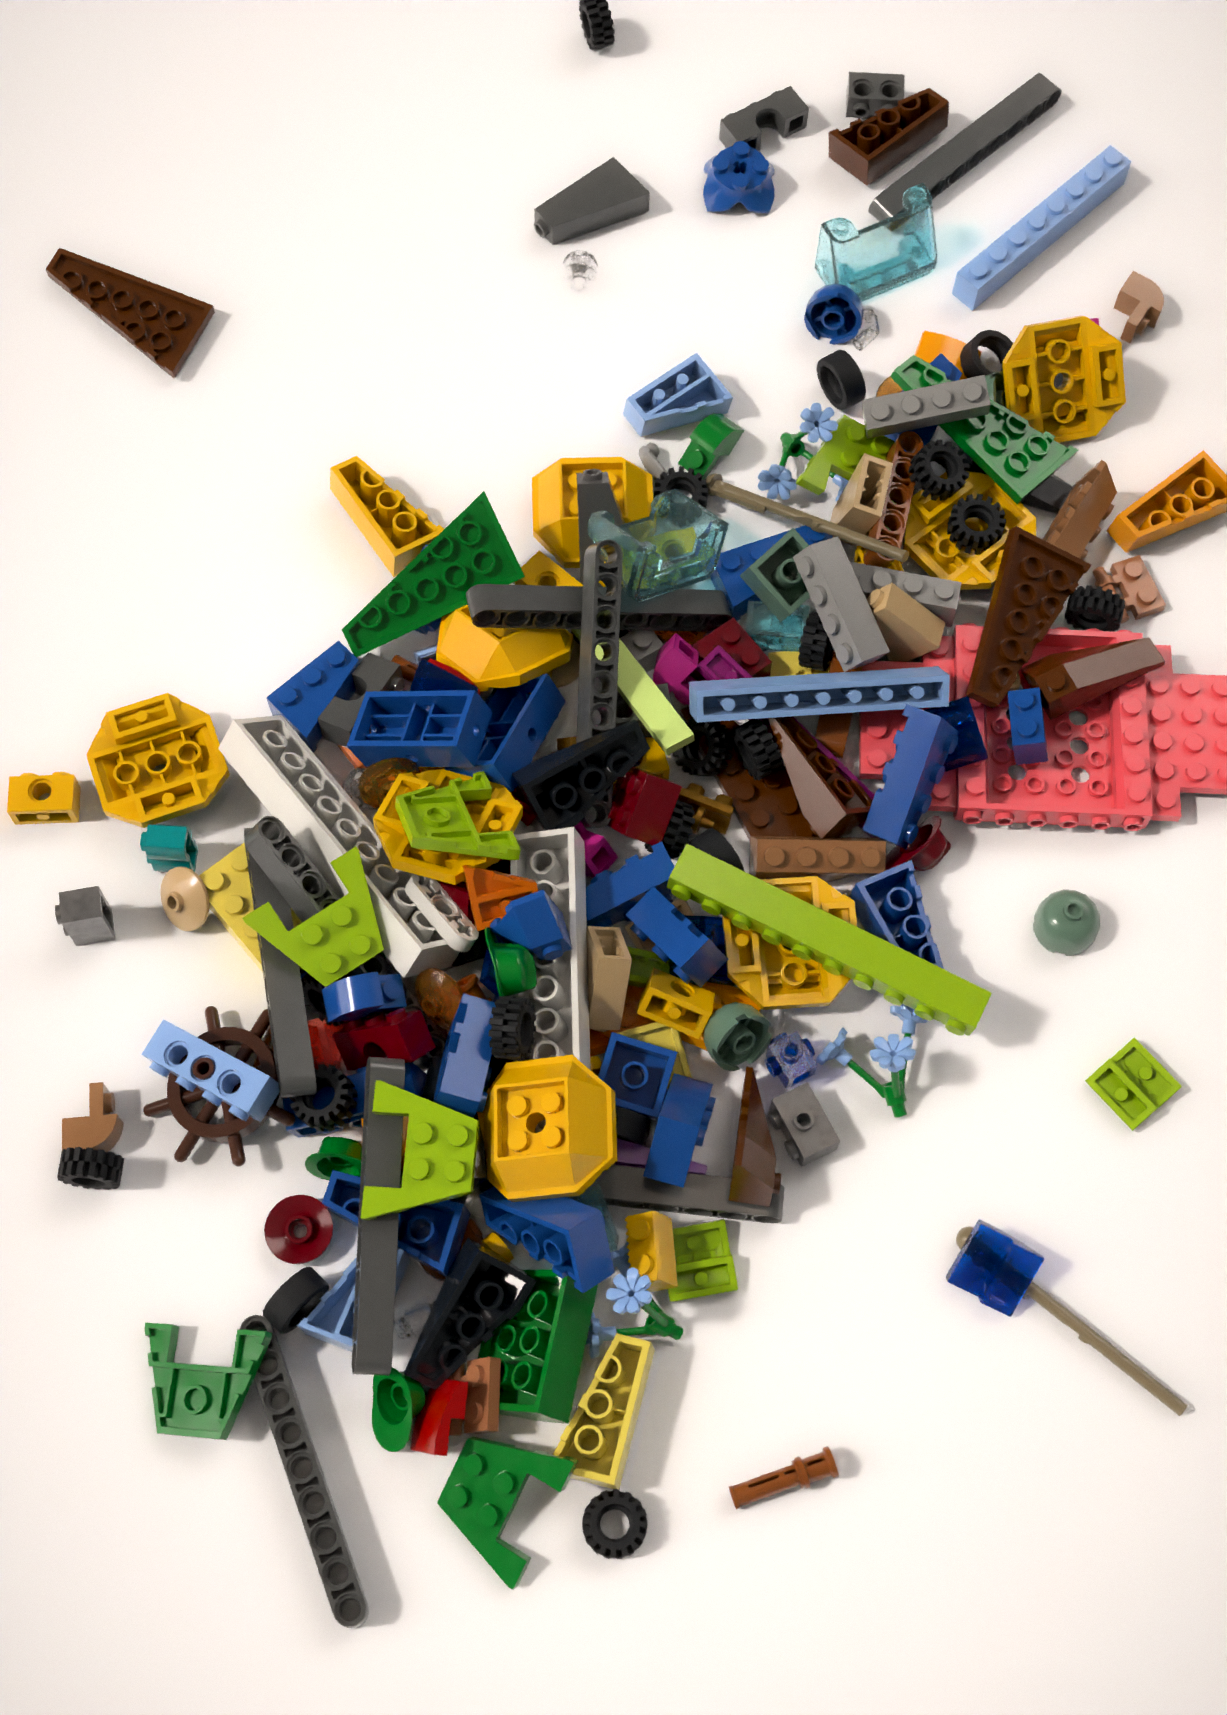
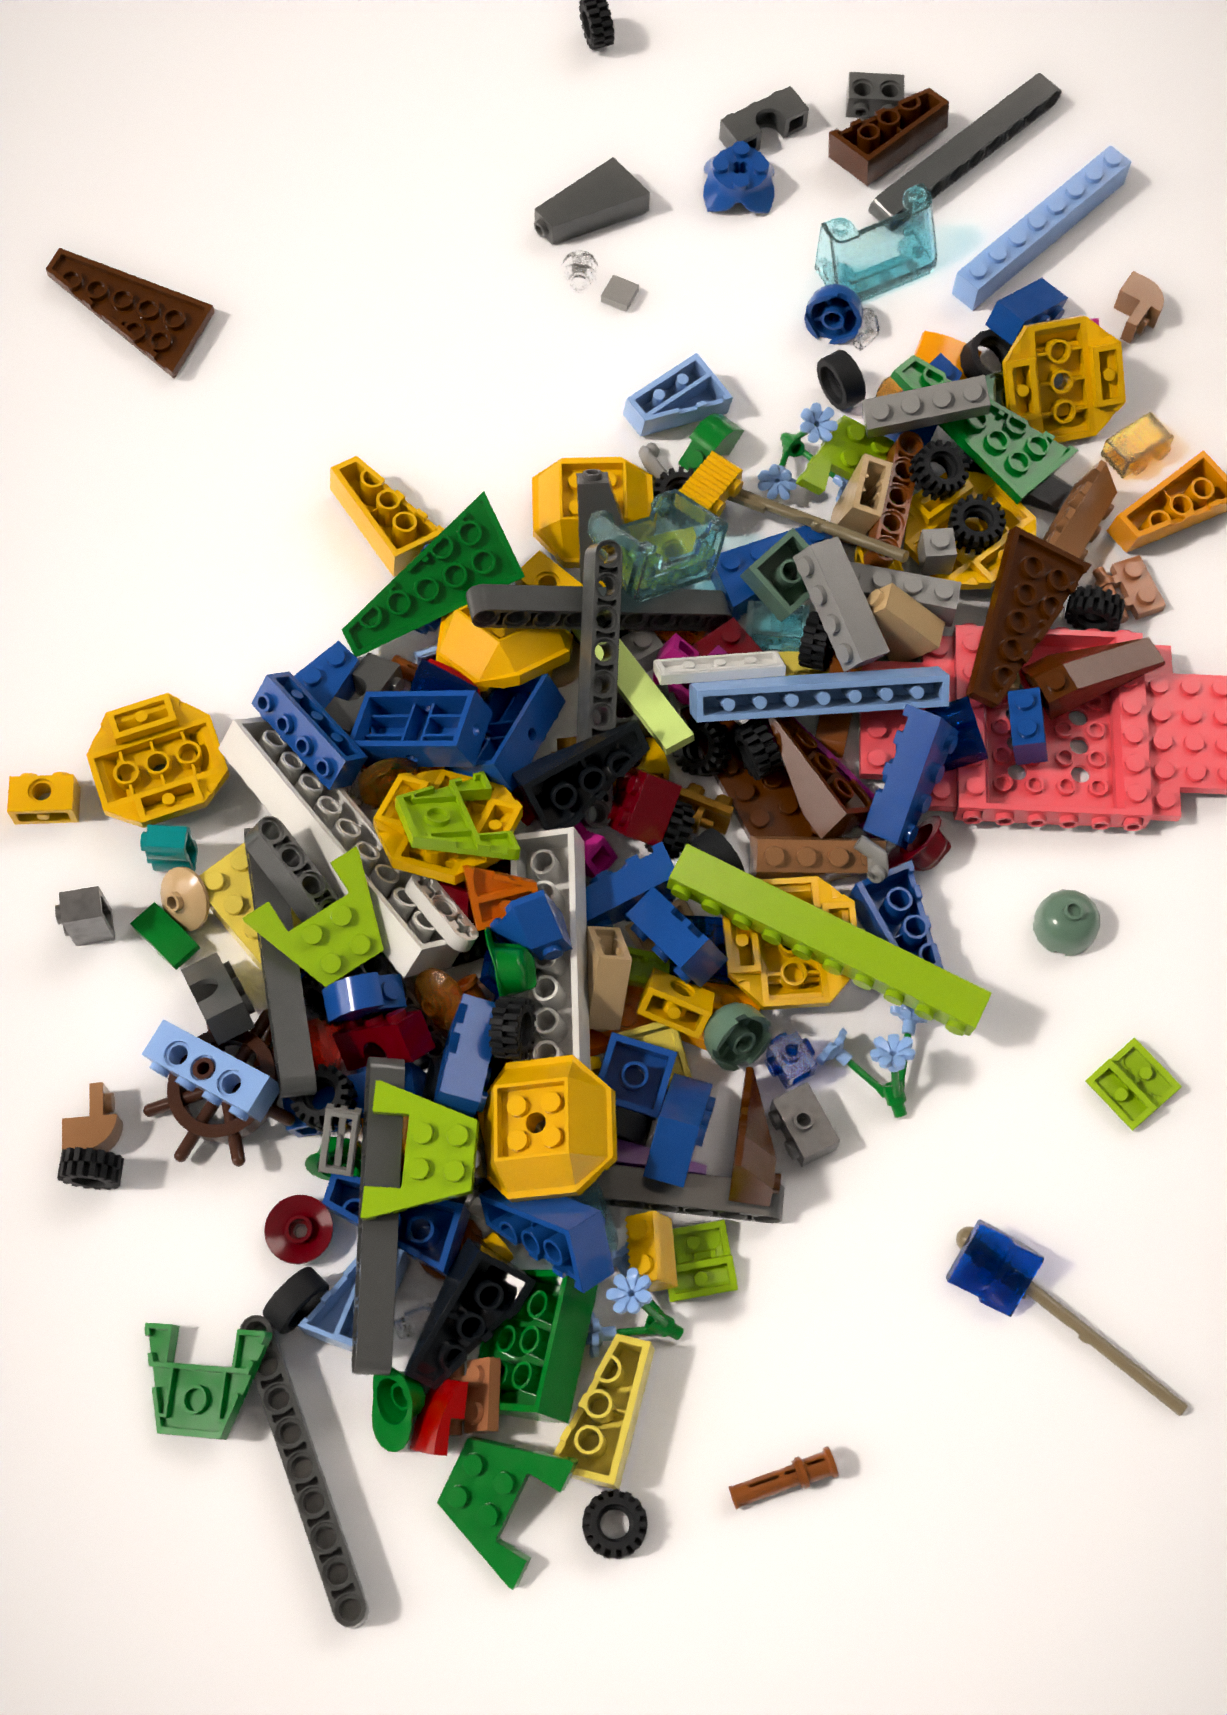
none -> green slope [130,902,201,970]
none -> dark grey arch [181,952,255,1045]
none -> blue brick [251,671,368,790]
none -> light grey tile [318,1103,362,1177]
none -> light grey tile [601,274,639,312]
none -> white tile [653,651,786,685]
none -> yellow brick [677,451,744,525]
none -> light grey arm [853,835,889,884]
none -> light grey brick [917,528,957,575]
none -> blue brick [985,278,1068,345]
none -> clear yellow brick [1101,411,1174,479]

